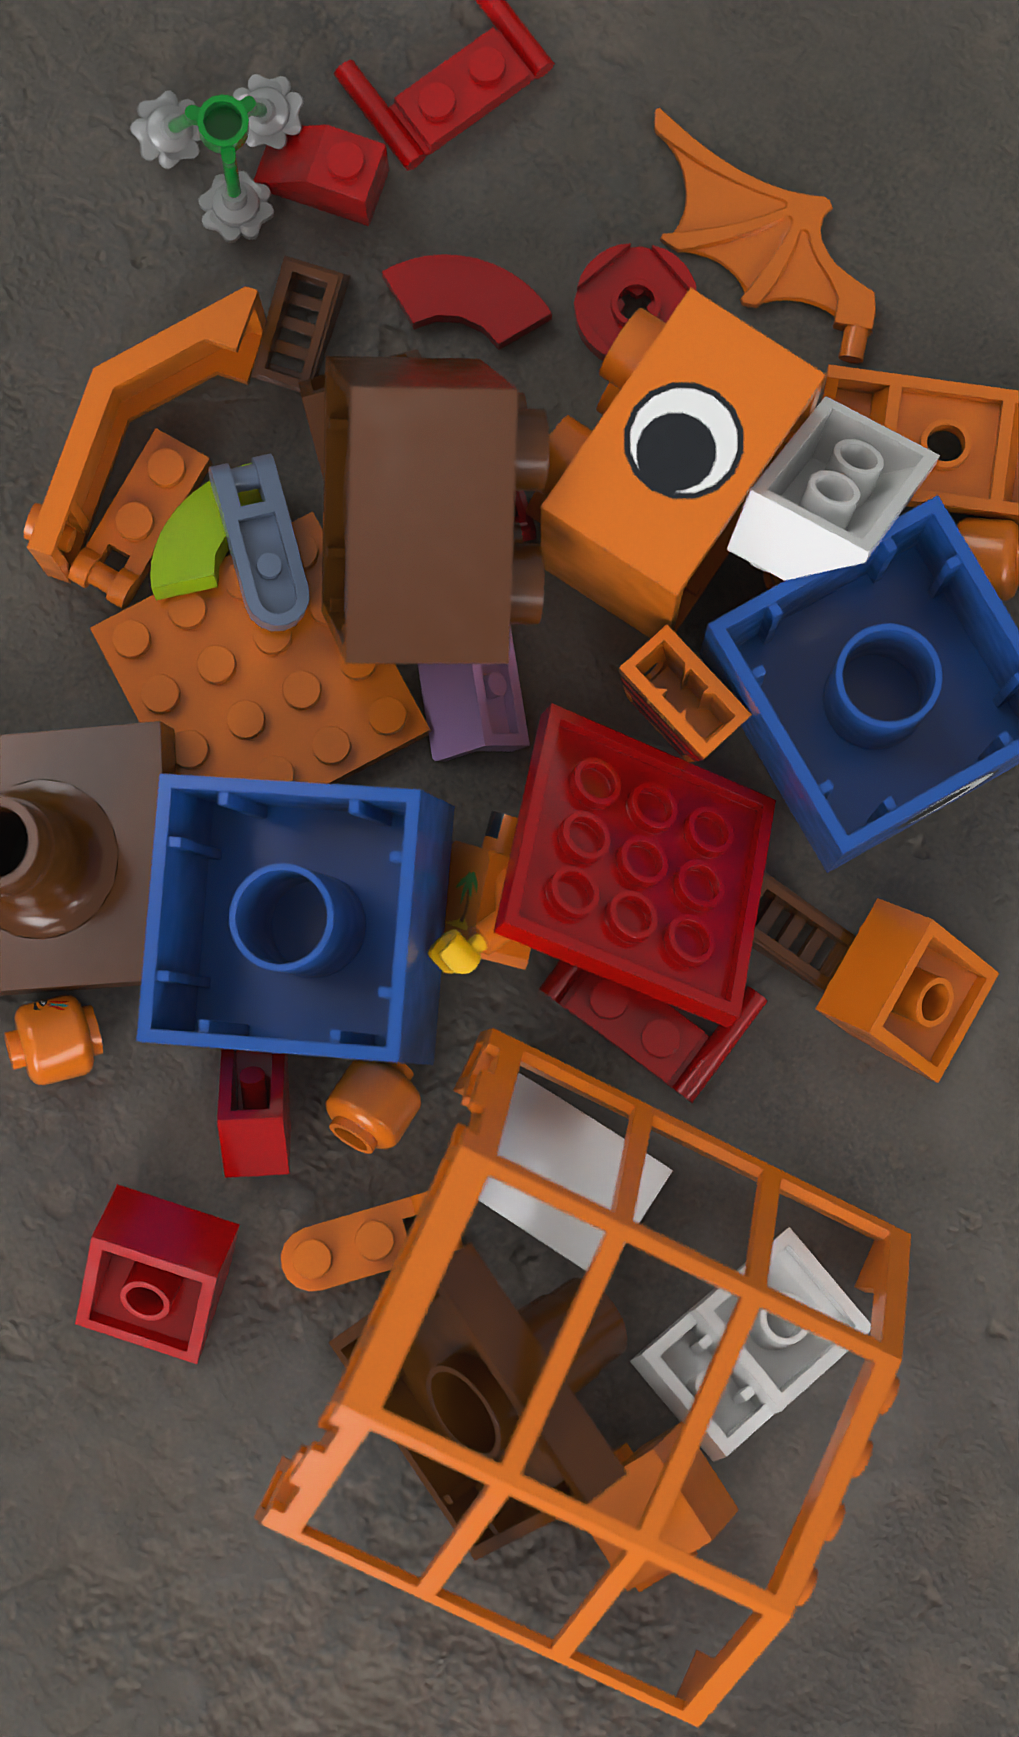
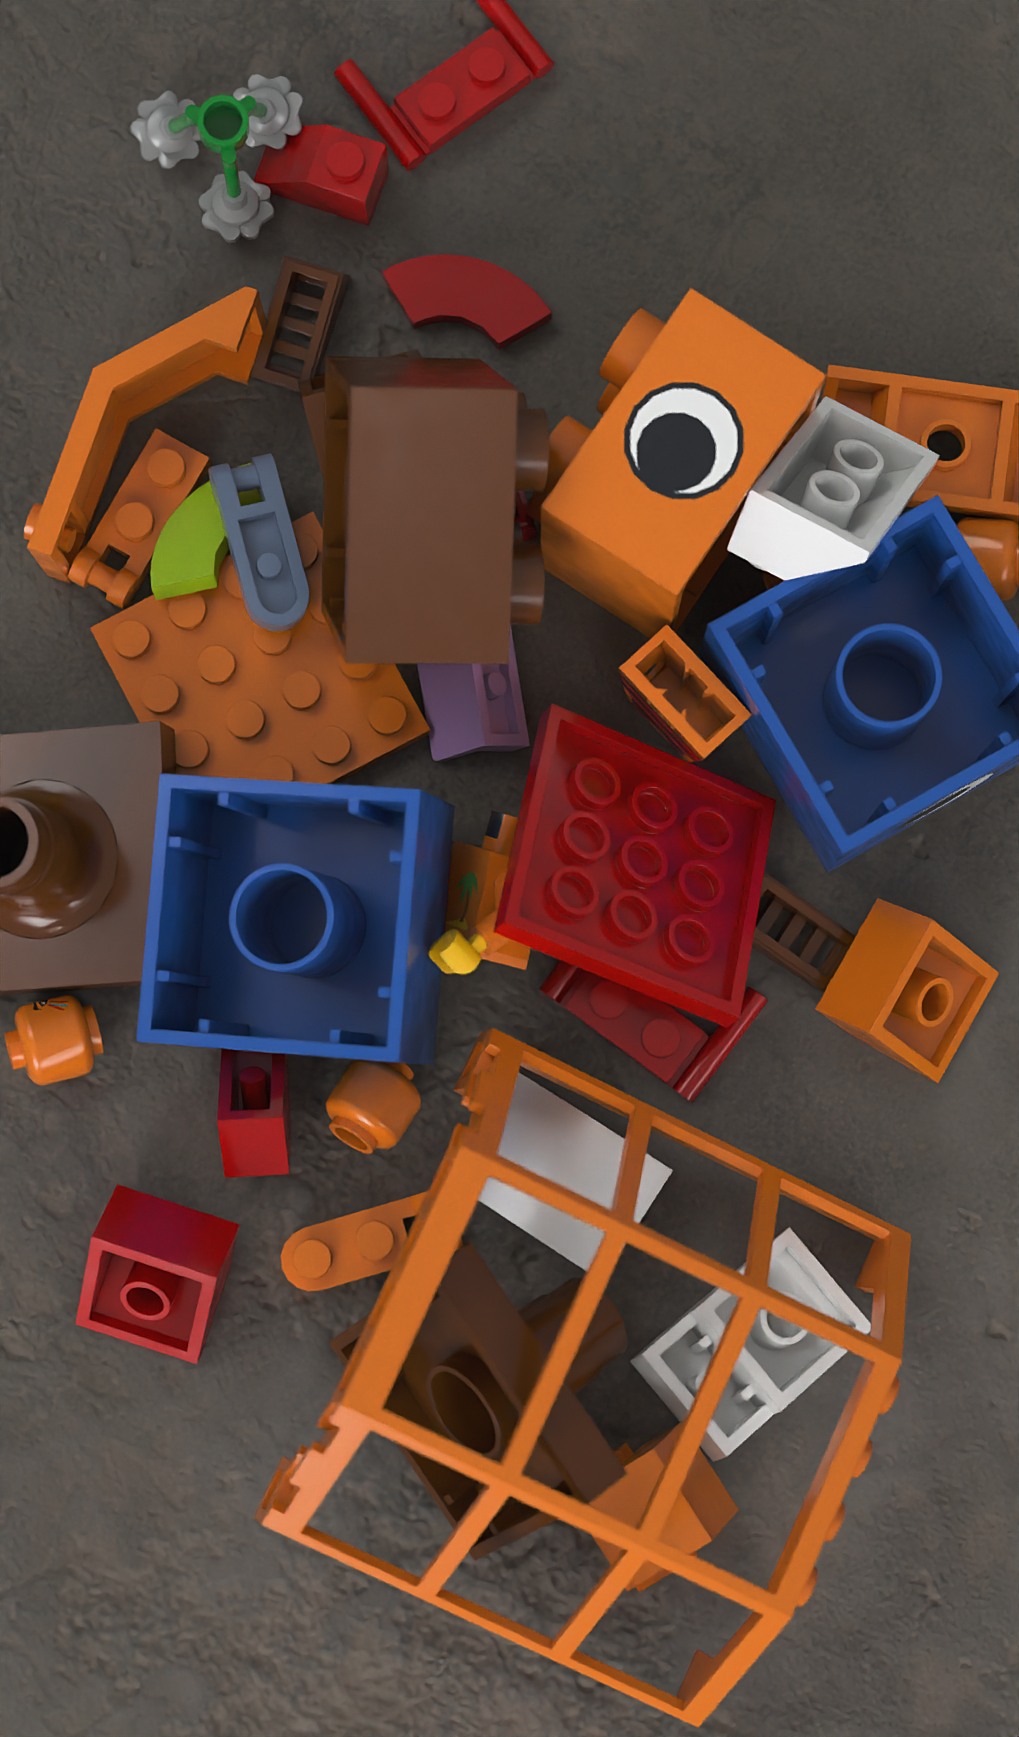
red plate [574,243,697,361] -> none
orange animal [654,108,876,364] -> none

